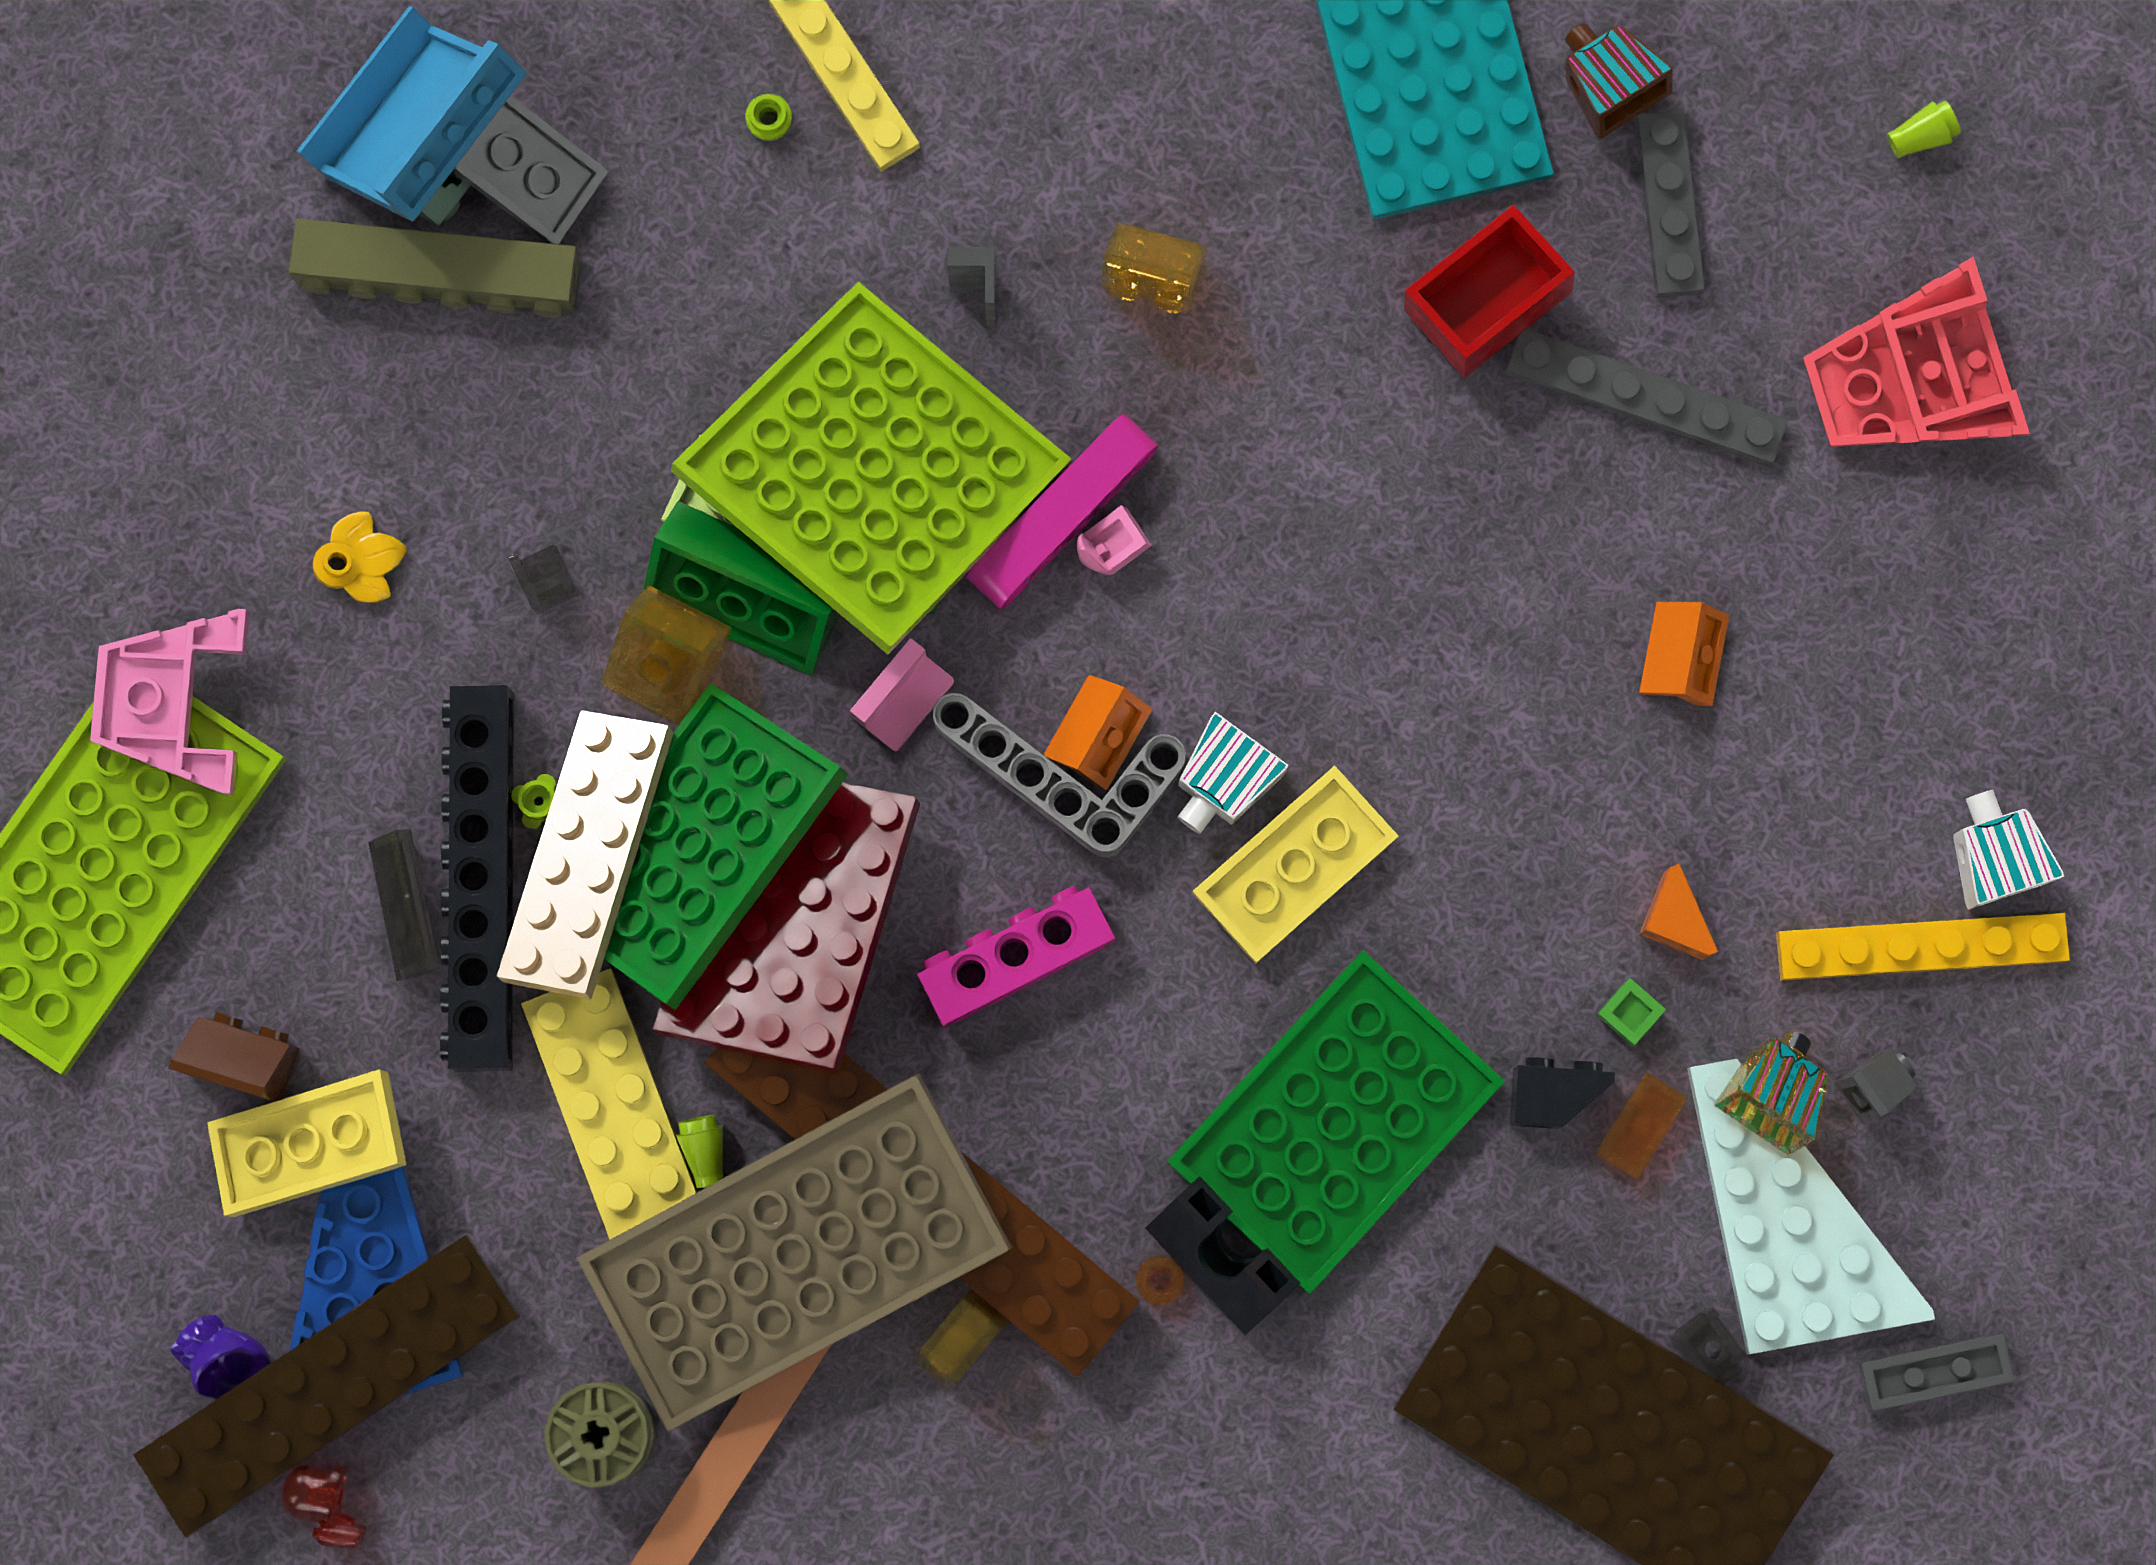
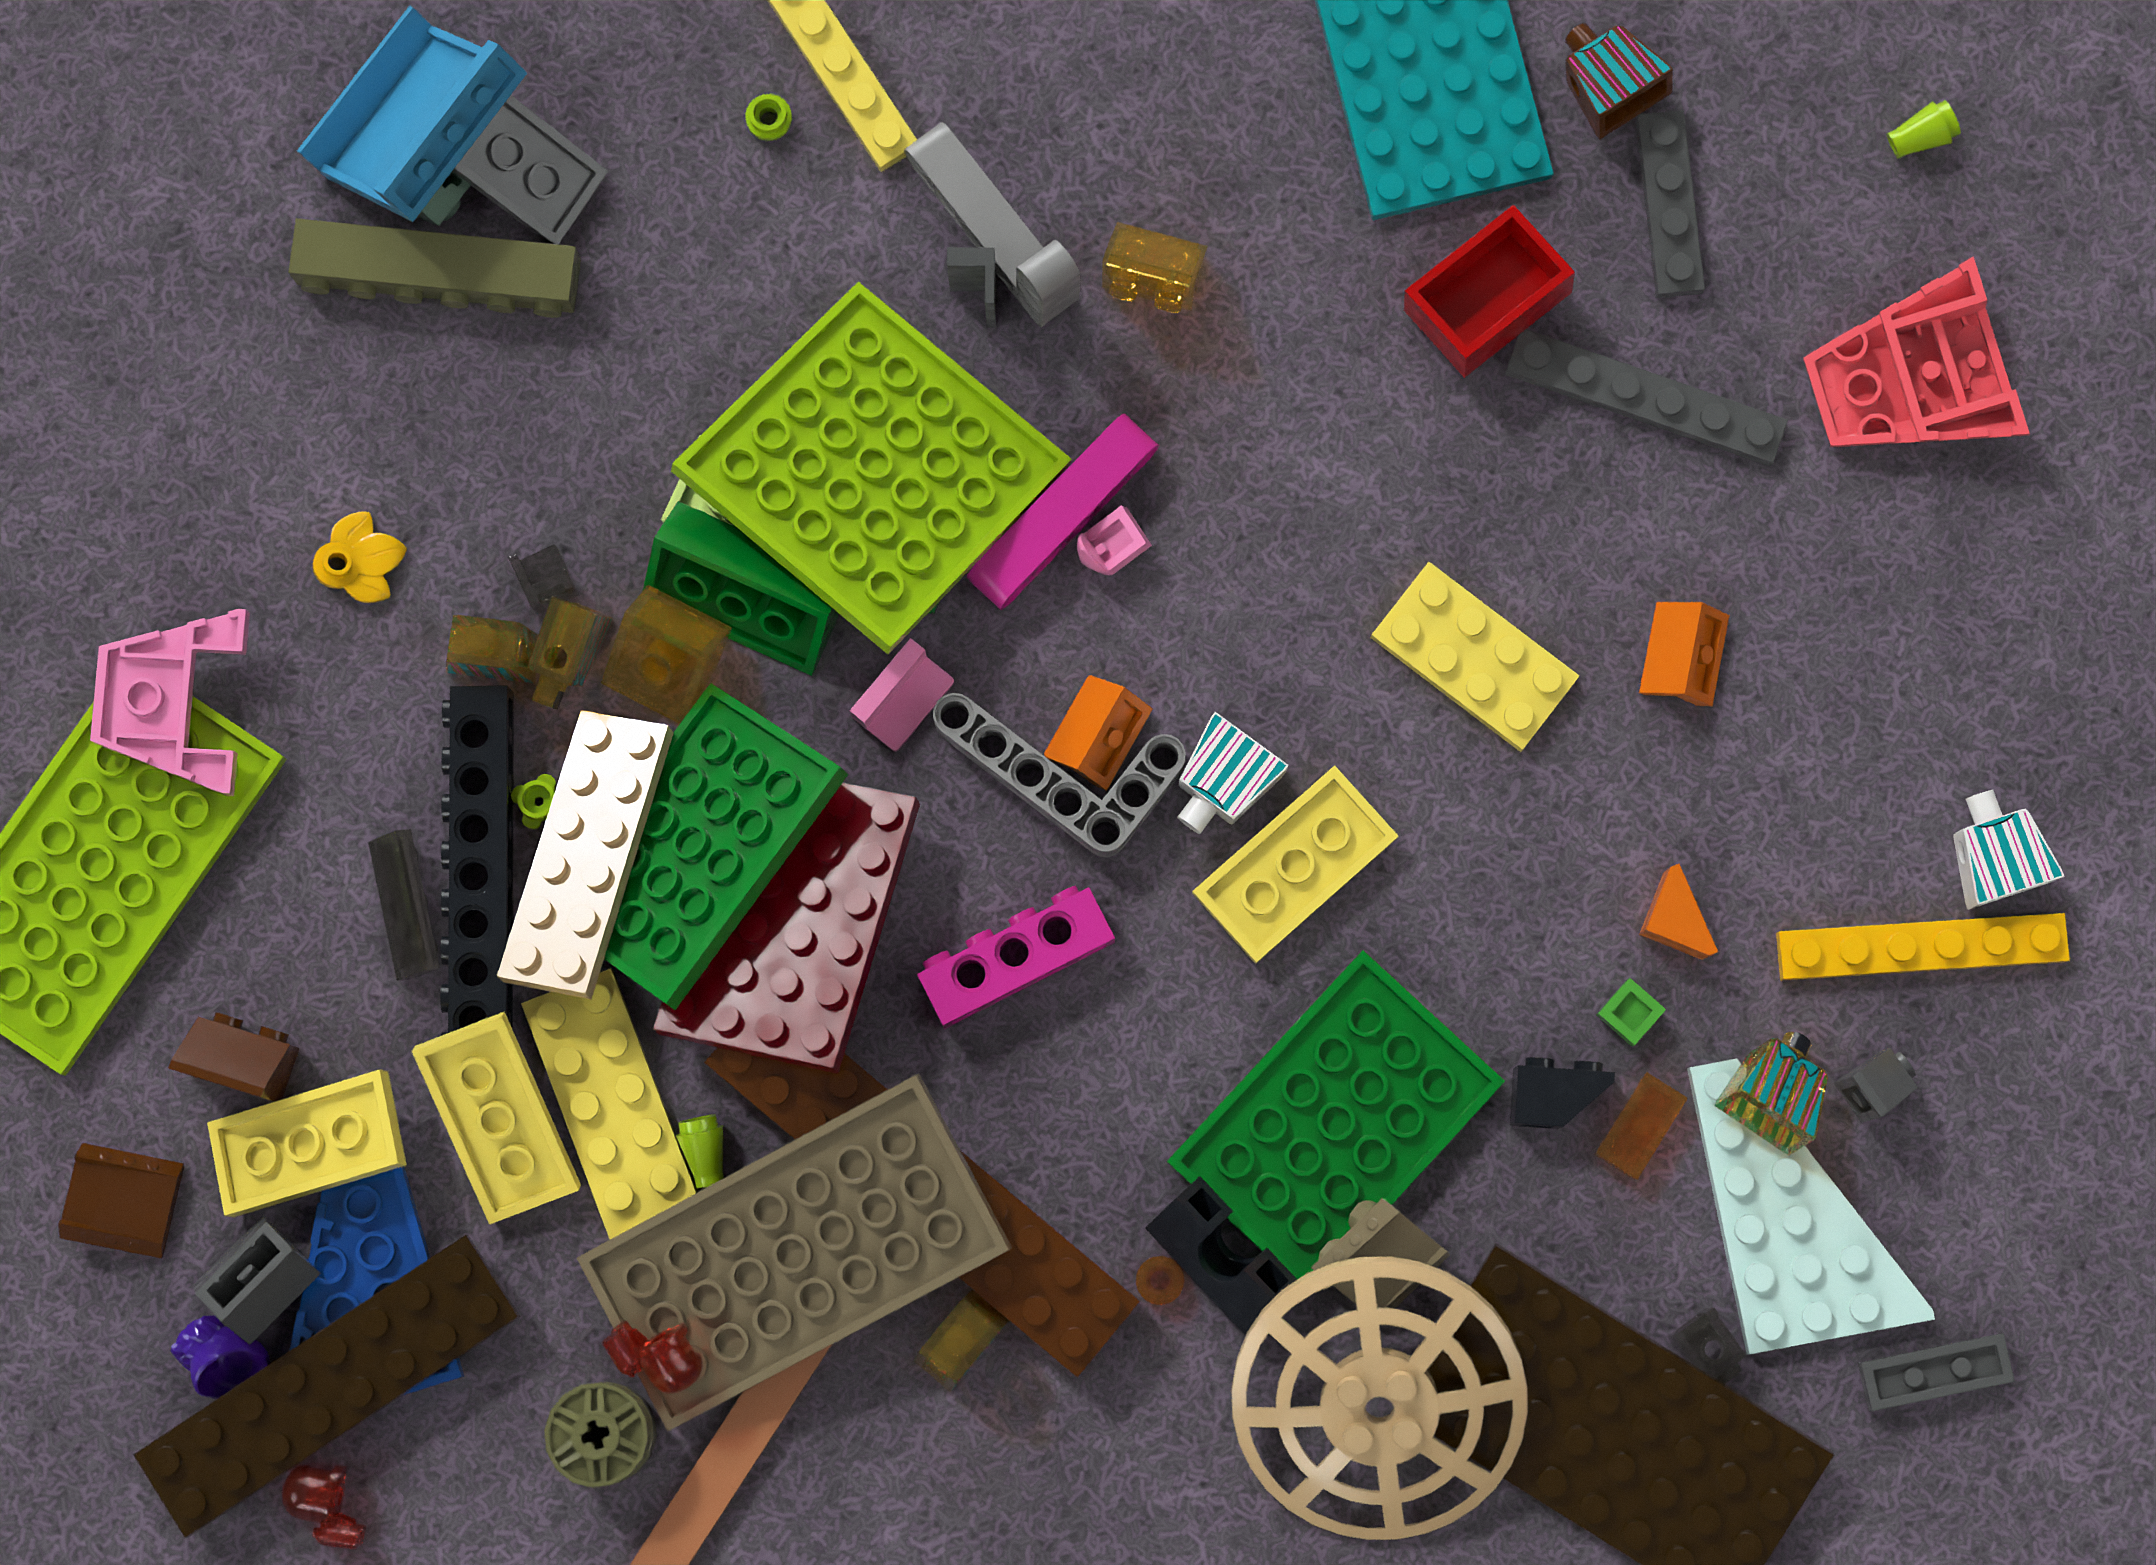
none -> reddish brown slope [58,1143,184,1259]
none -> dark grey slope [193,1214,321,1345]
none -> light yellow plate [412,1012,581,1225]
none -> clear yellow torso [446,615,542,683]
none -> clear yellow torso [527,597,613,710]
none -> clear red piece [601,1321,703,1394]
none -> light grey beam [904,122,1080,327]
none -> tan dish [1232,1257,1527,1540]
none -> dark tan slope [1311,1198,1450,1309]
none -> light yellow plate [1370,562,1579,752]

